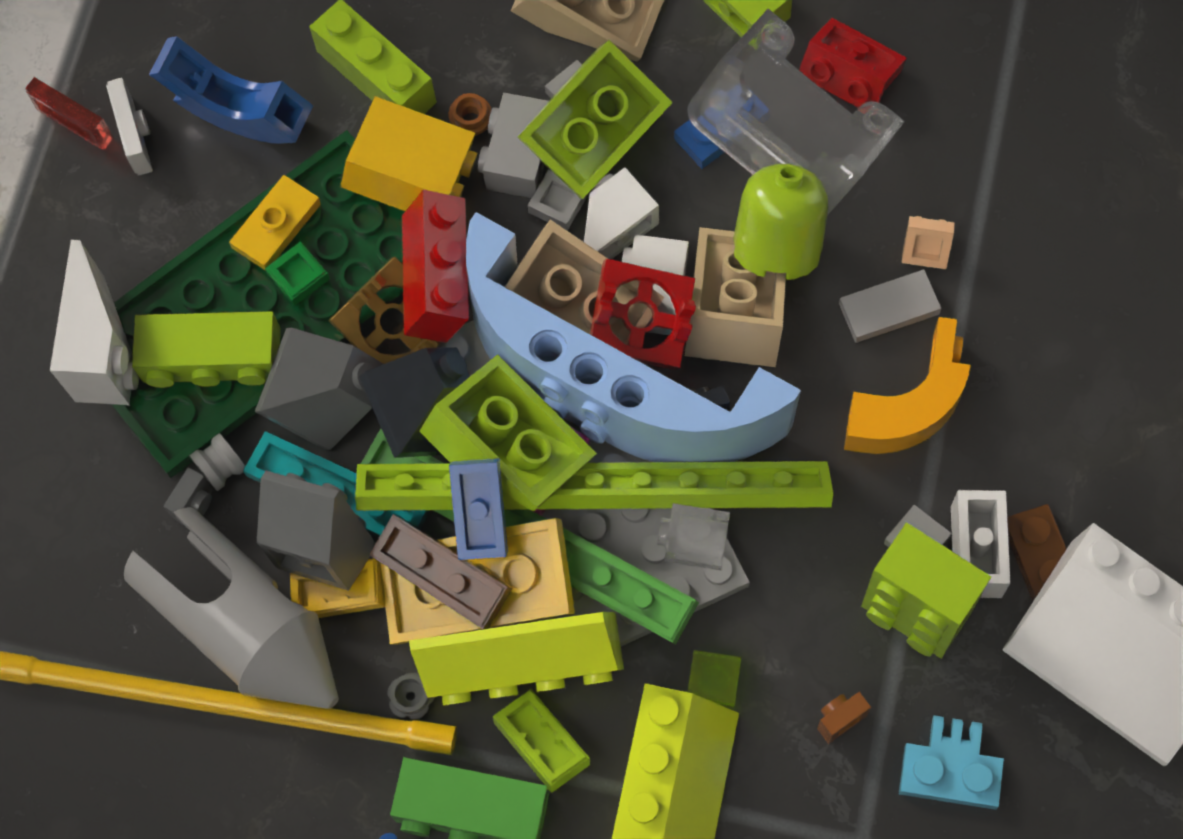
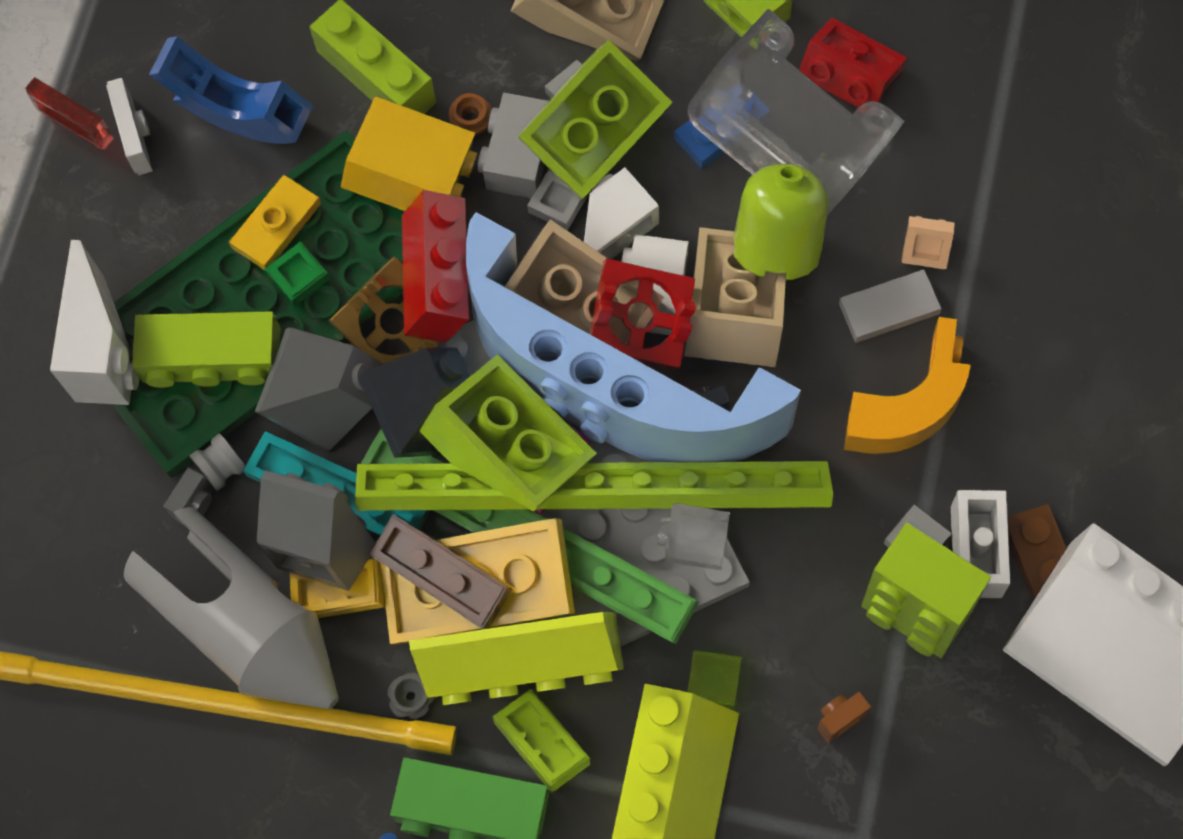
plate [449,458,508,560] -> none
medium azure hinge [899,715,1004,810] -> none

